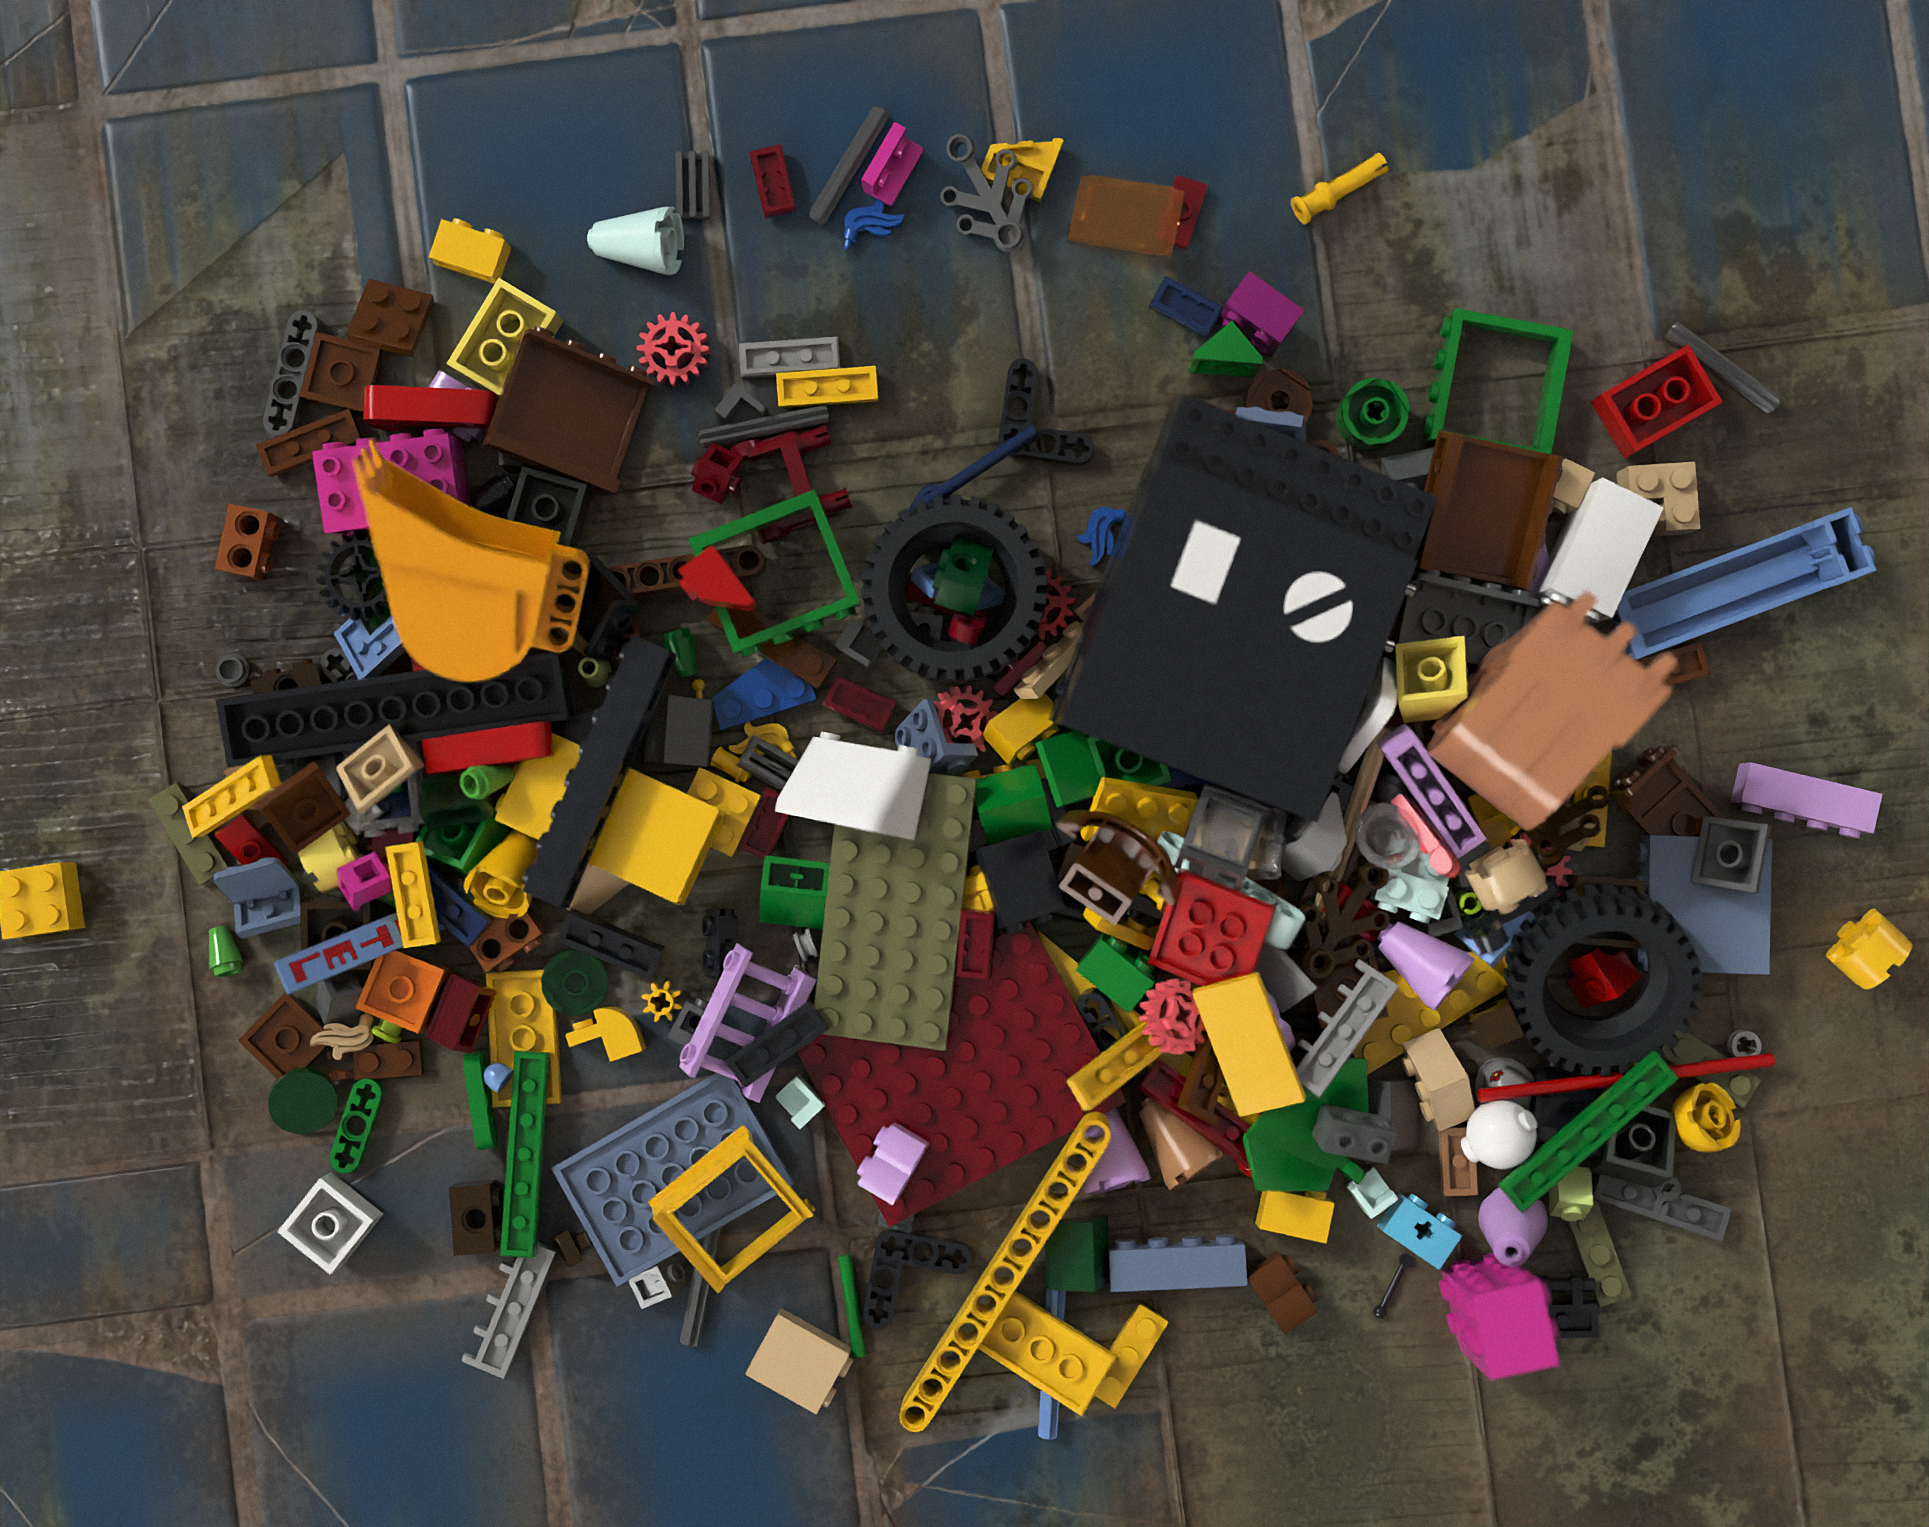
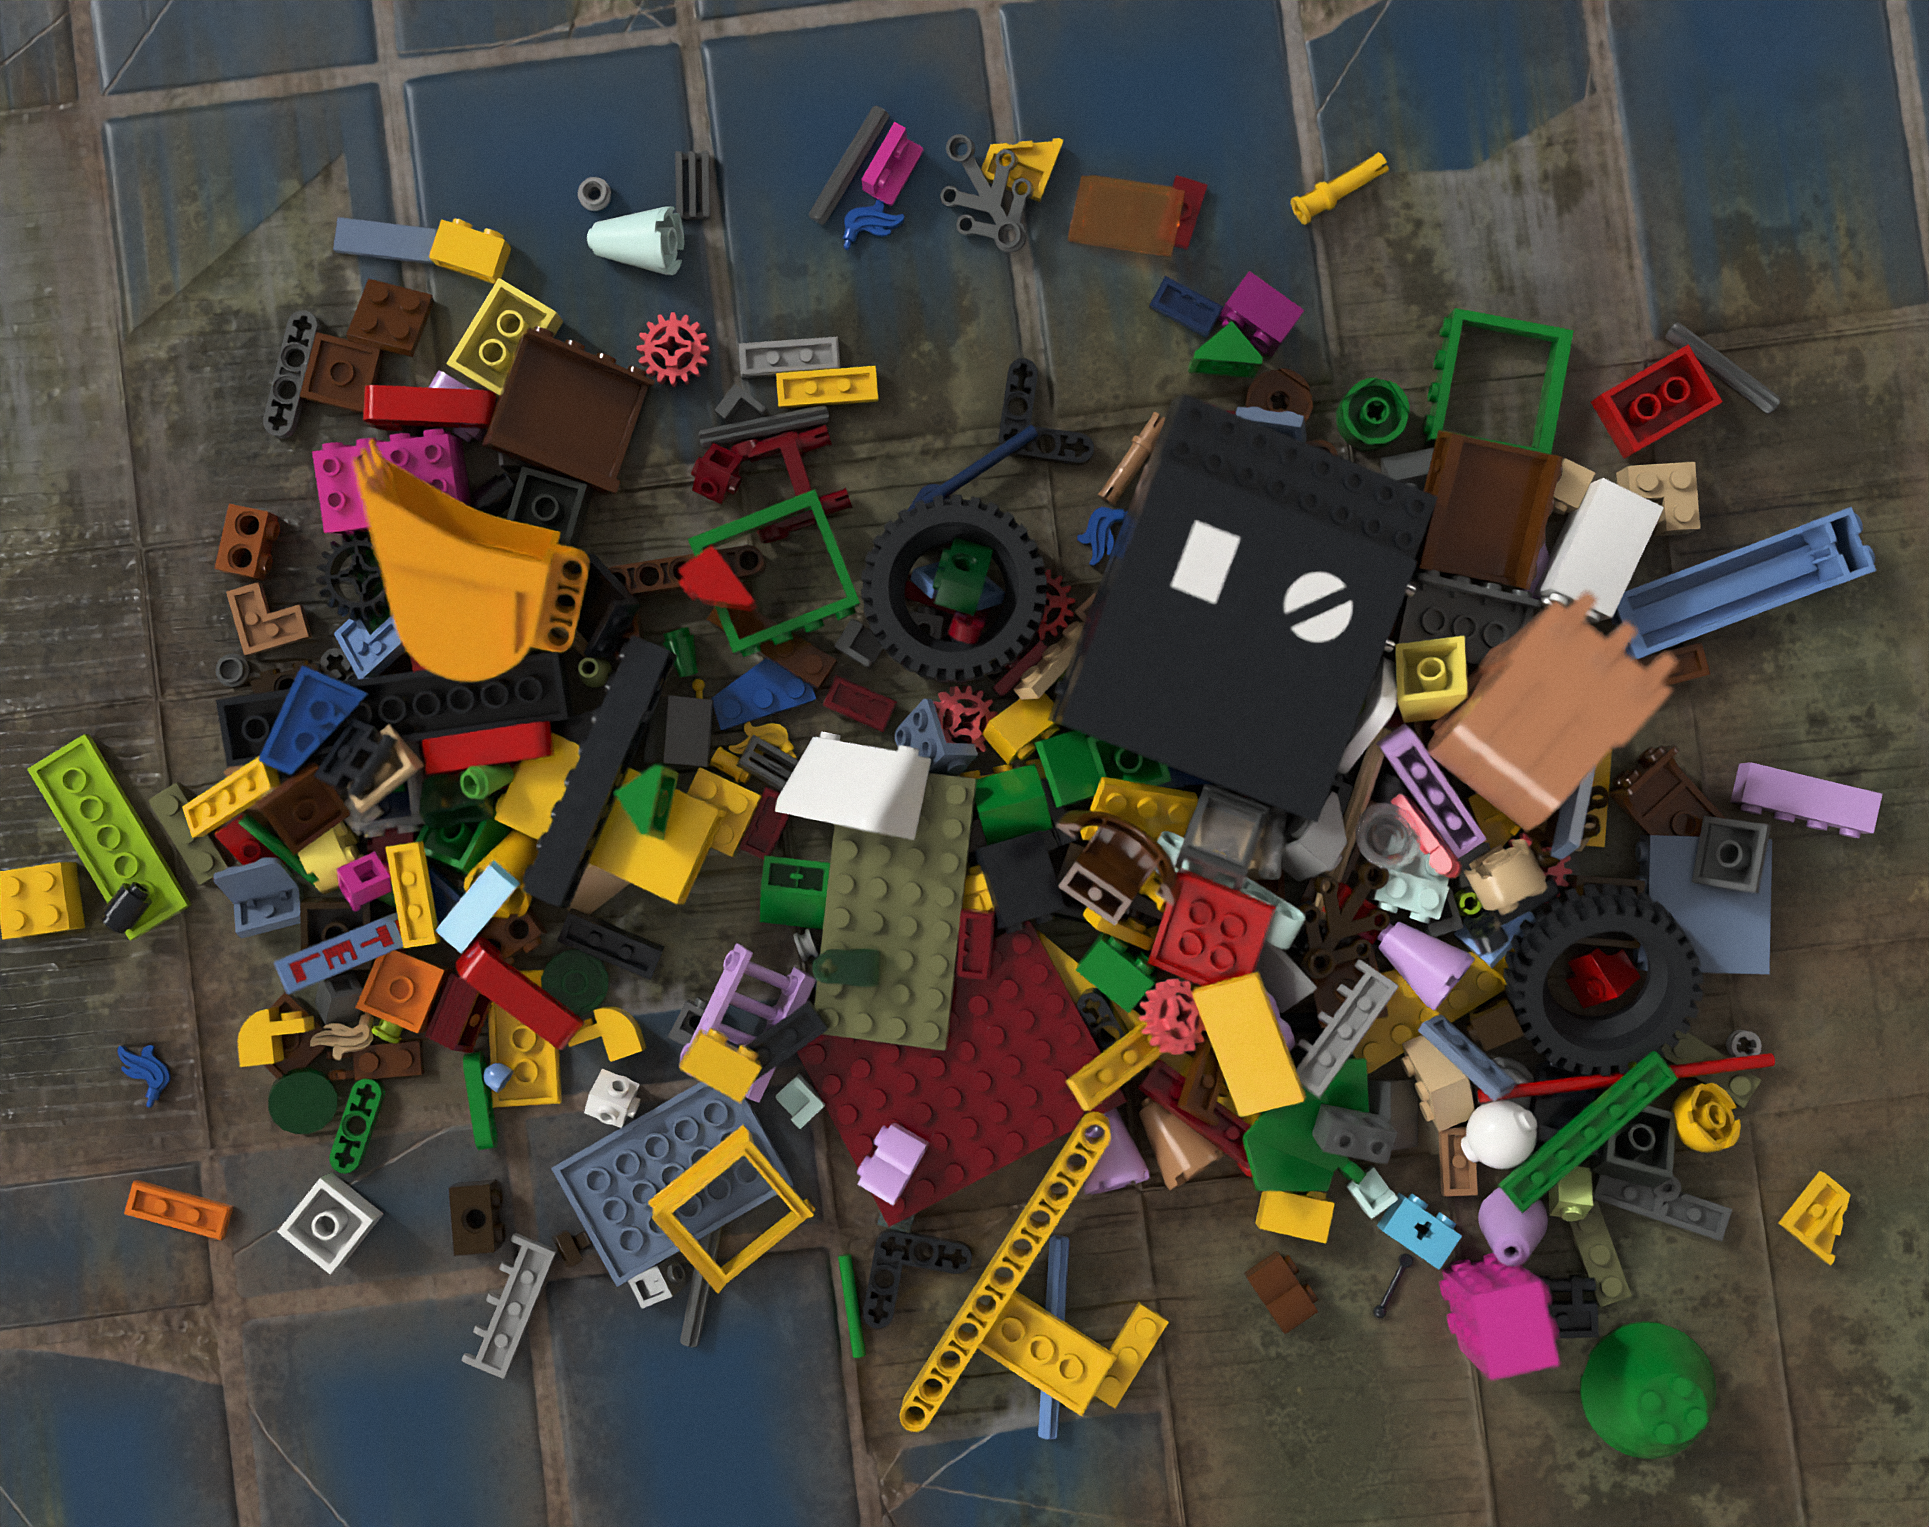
bright green cone [208,926,244,978] -> none
reddish brown plate [256,409,363,478] -> none
green tile [500,1050,550,1258] -> none
yellow gear [641,981,684,1022] -> none
black hinge [702,909,737,977] -> none
tan brick [745,1308,853,1415] -> none
dark red plate [749,144,797,218] -> none
dark green slope [1044,1214,1109,1292] -> none
sand blue brick [1108,1234,1247,1292] -> none
yellow brick [1825,908,1912,990] -> none
none -> lime plate [27,734,192,940]
none -> black brick [101,882,152,934]
none -> blue piece [117,1045,171,1108]
none -> orange tile [124,1180,234,1240]
none -> medium nougat plate [226,582,312,657]
none -> green bar [238,813,319,888]
none -> yellow brick [238,1006,315,1067]
none -> blue wing [258,665,368,775]
none -> black plate [314,718,397,799]
none -> sand blue tile [333,217,437,265]
none -> tile [435,861,520,953]
none -> red beam [456,935,584,1050]
none -> light grey plate [578,177,611,211]
none -> white brick [584,1069,641,1128]
none -> green slope [614,765,679,840]
none -> yellow brick [680,1028,762,1103]
none -> clear green piece [812,948,880,987]
none -> medium nougat pin [1097,412,1165,507]
none -> sand blue tile [1418,1014,1516,1101]
none -> sand blue tile [1551,766,1596,860]
none -> green cone [1580,1321,1716,1459]
none -> yellow wing [1778,1171,1850,1266]

